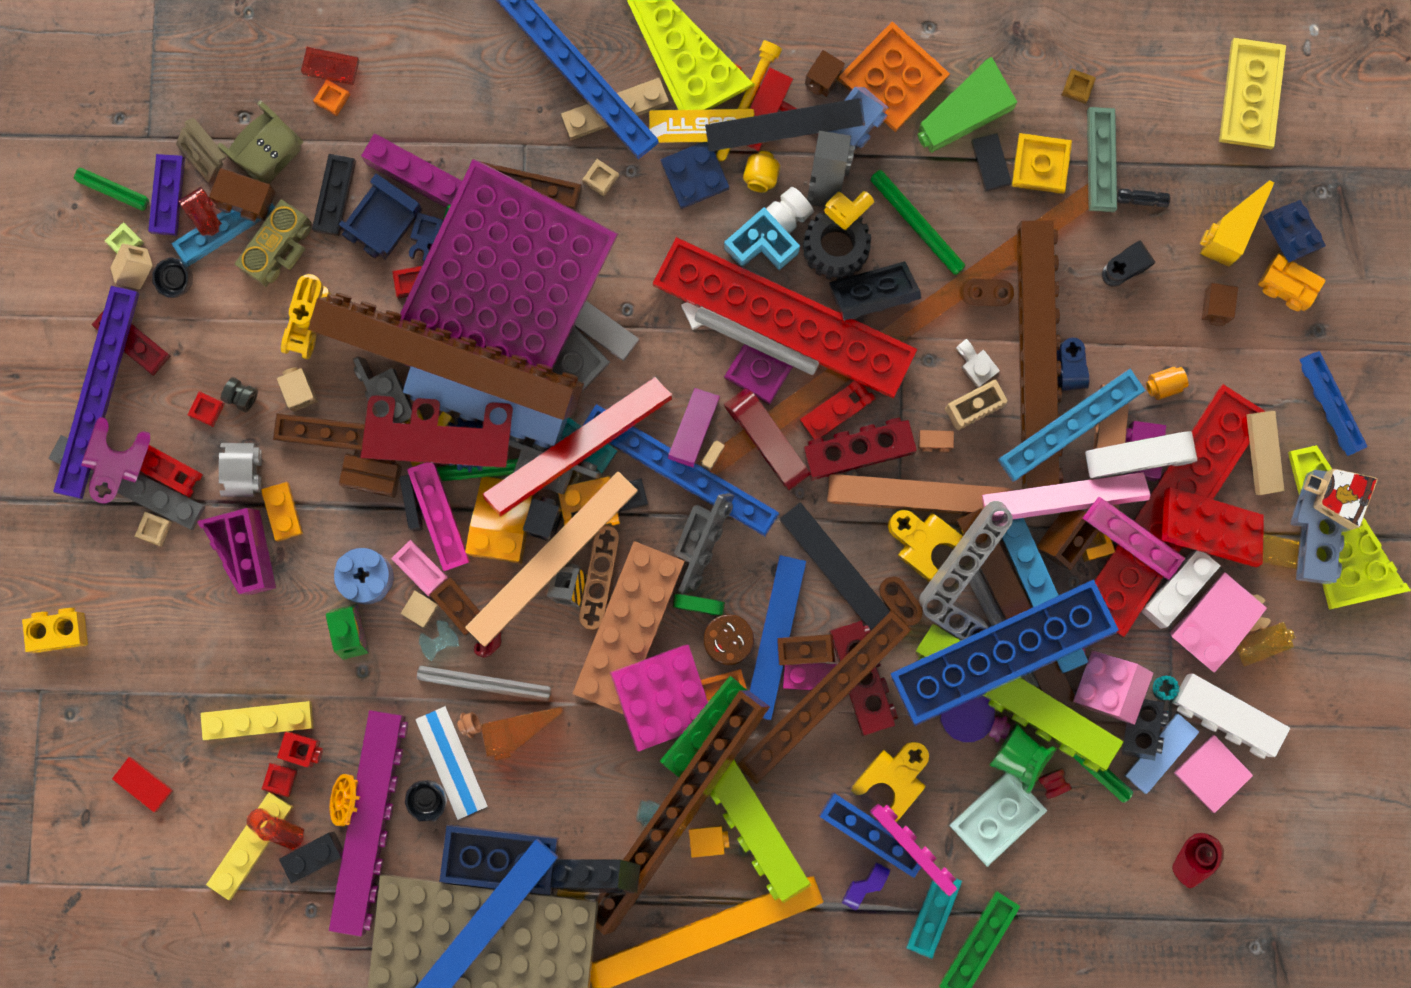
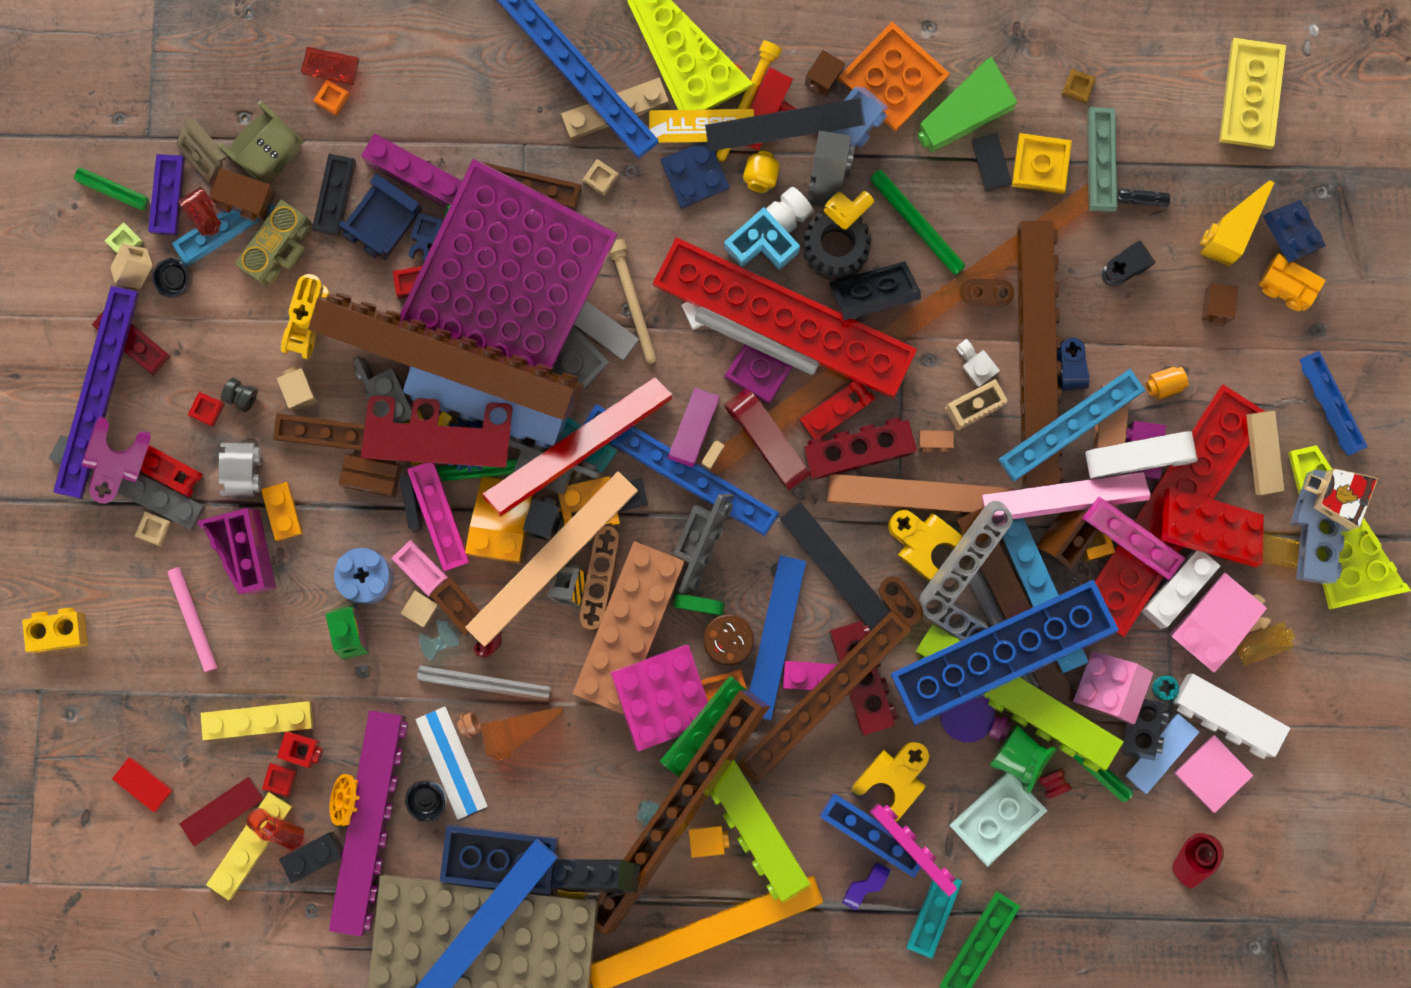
reddish brown plate [777,634,835,665] -> none
none -> bright pink piece [167,567,218,673]
none -> dark red tile [179,777,264,847]
none -> tan piece [608,239,656,364]

